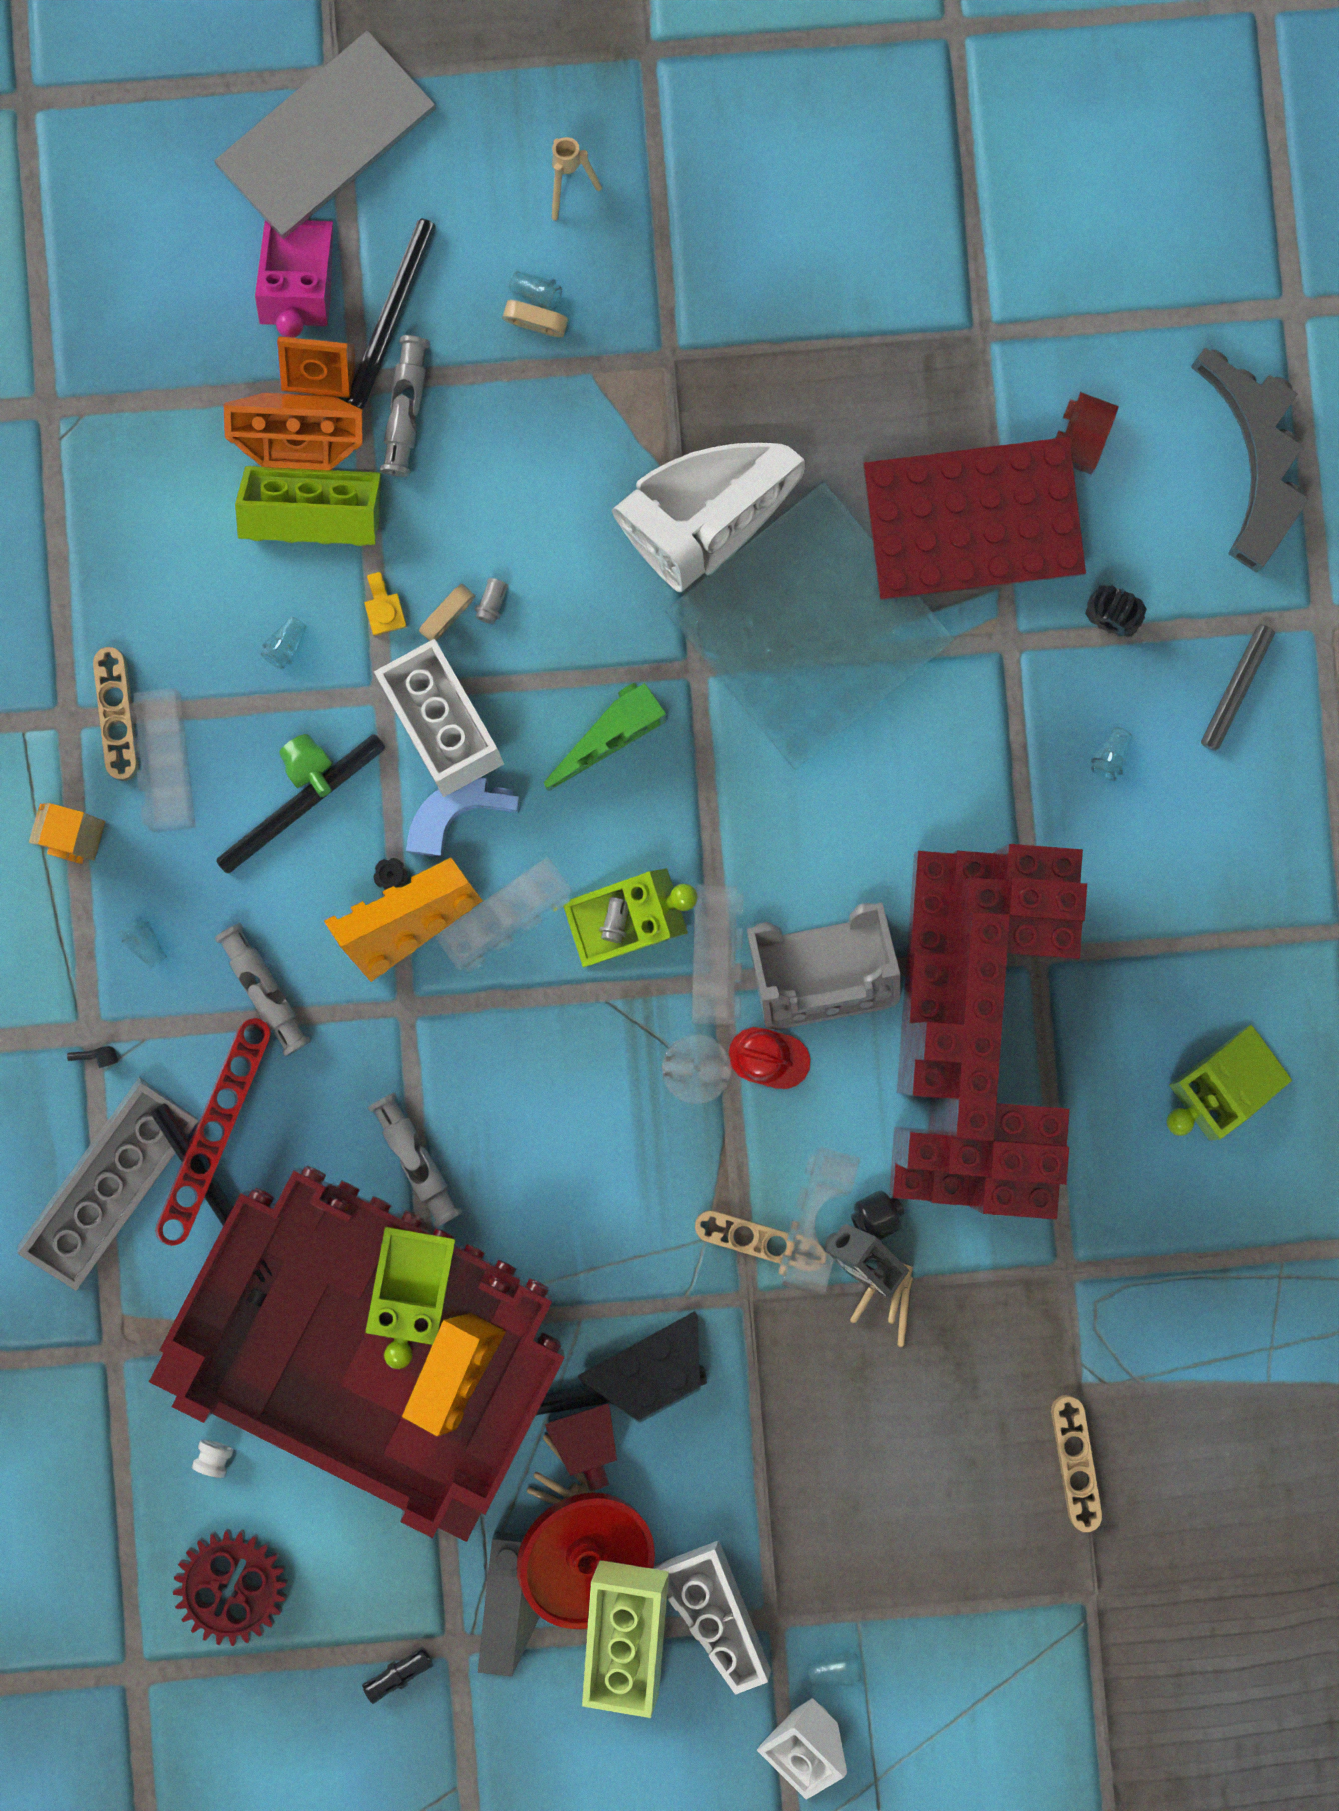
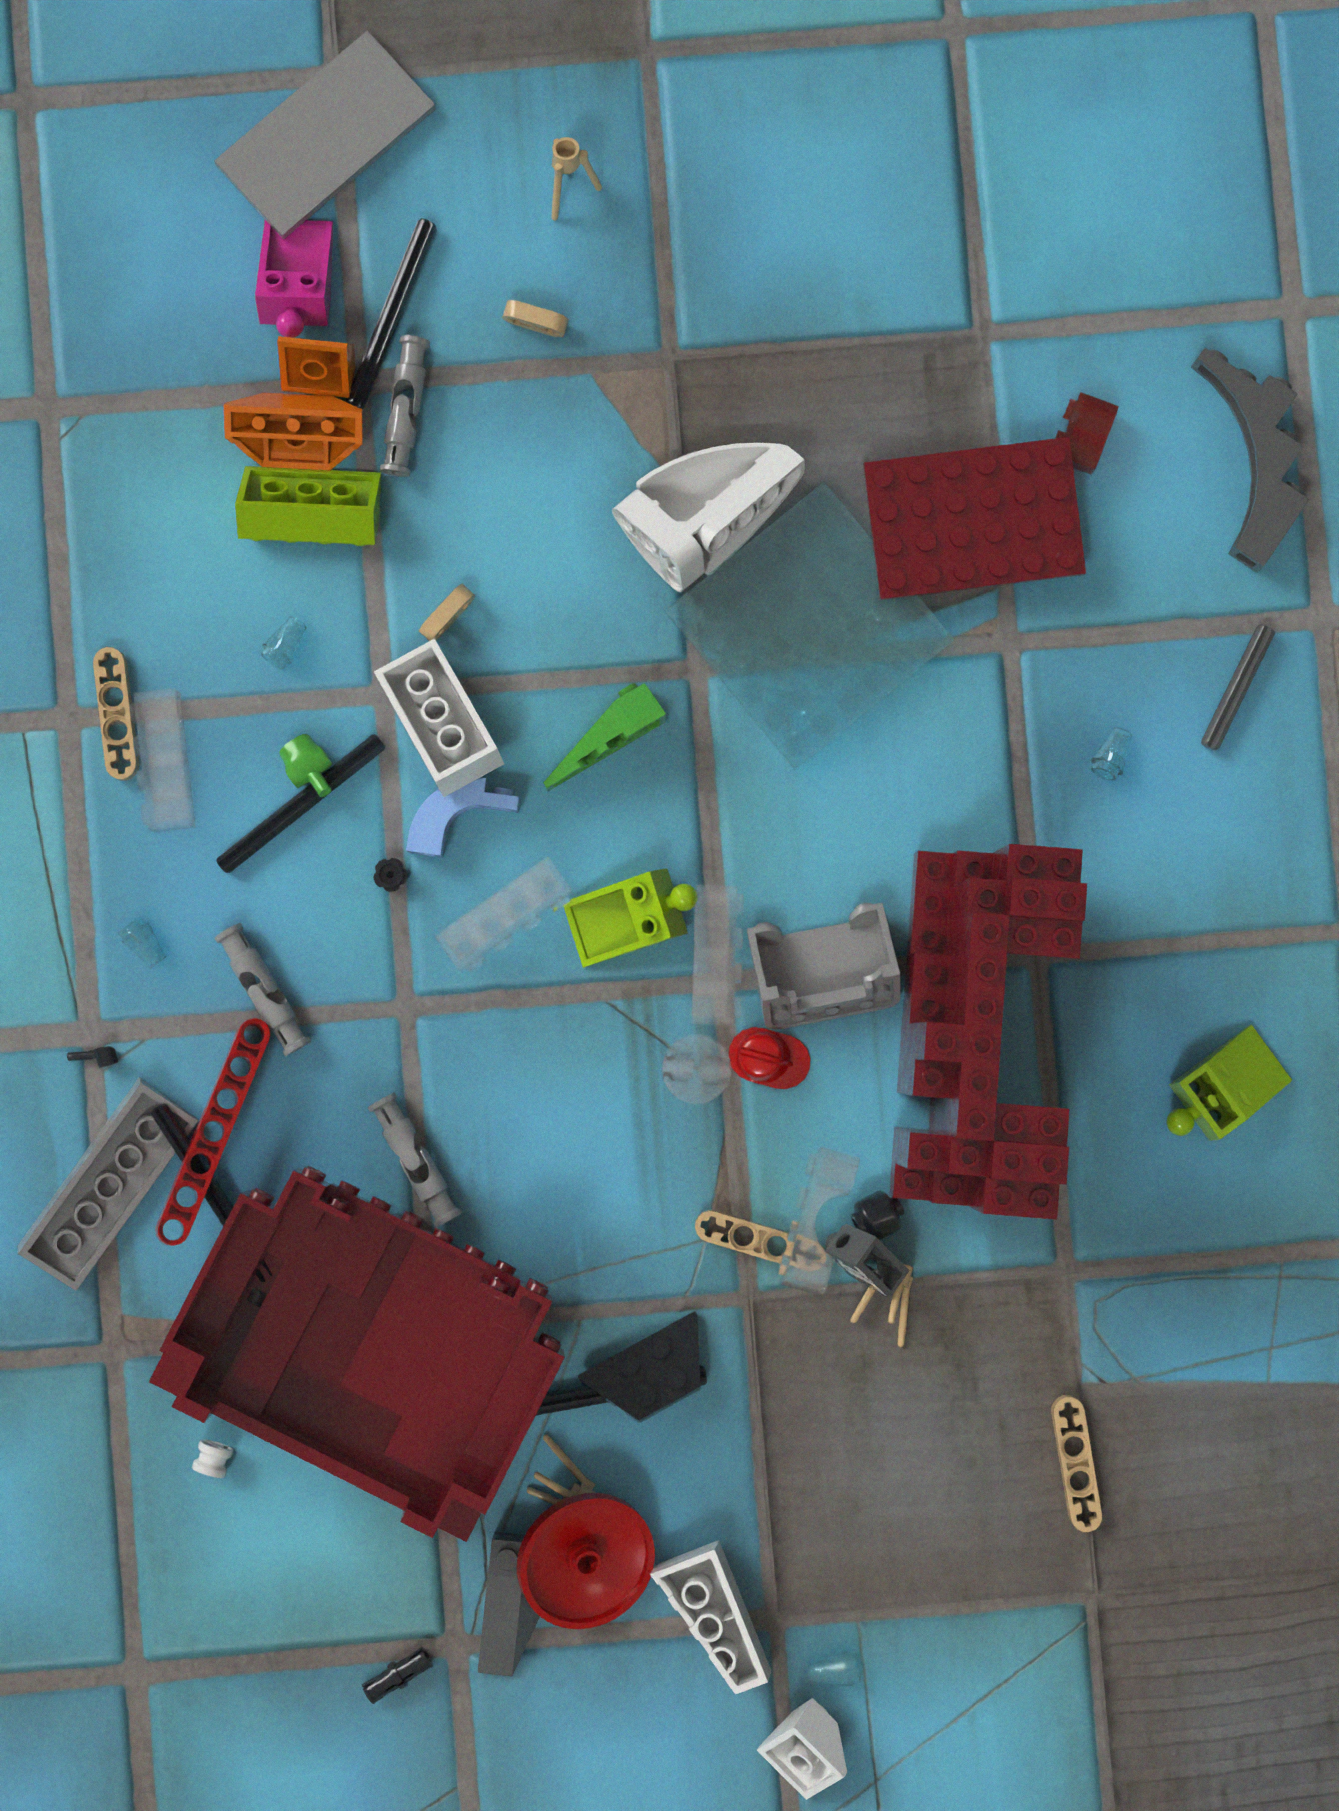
light orange wedge [29,803,106,864] -> none
dark red gear [173,1529,288,1646] -> none
light orange wedge [324,858,483,982] -> none
yellow plate [364,572,407,636] -> none
lime slope [366,1227,455,1369] -> none
light orange wedge [402,1313,506,1436] -> none
light grey pin [474,578,509,624] -> none
clear light blue cone [509,271,562,311] -> none
dark red torso [545,1404,617,1492] -> none
yellowish green brick [582,1560,669,1718] -> none
light grey pin [599,897,629,943] -> none
black gear [1085,585,1147,637] -> none

